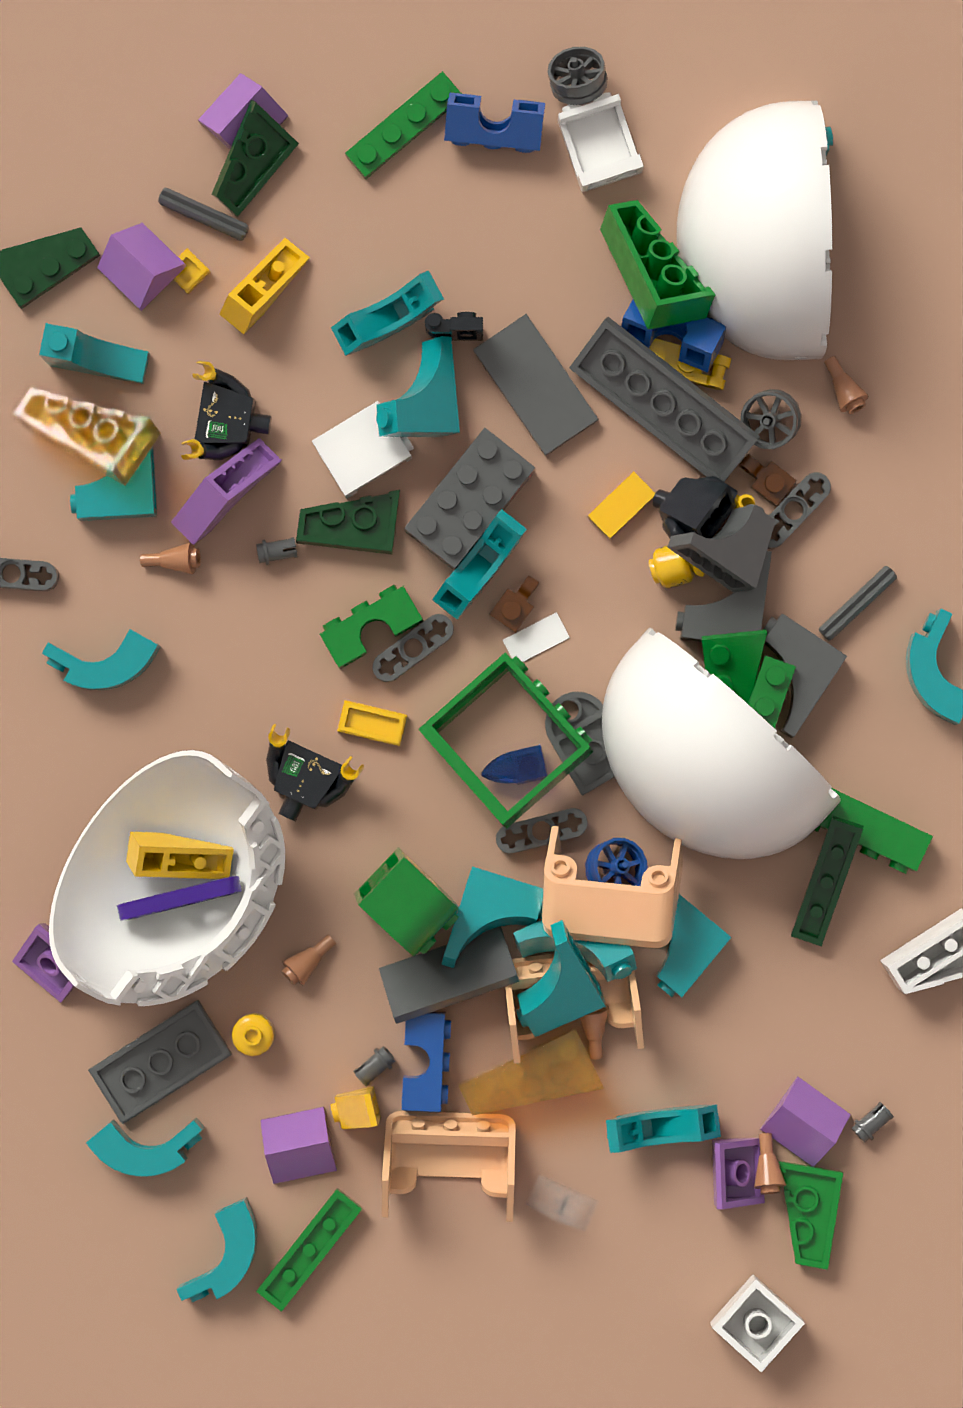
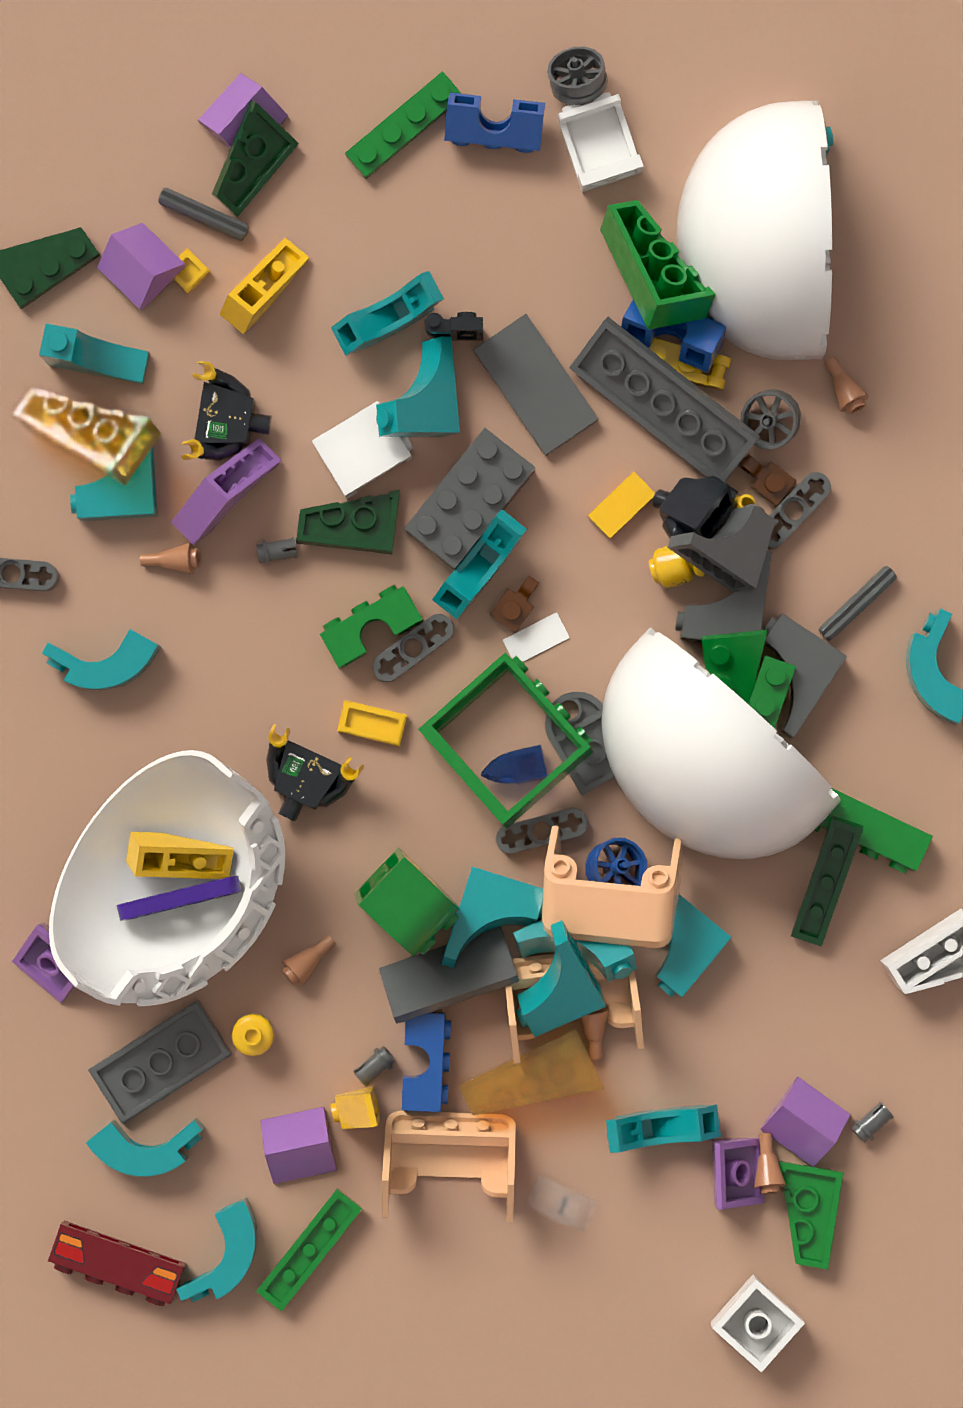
none -> dark red brick [48,1221,186,1306]

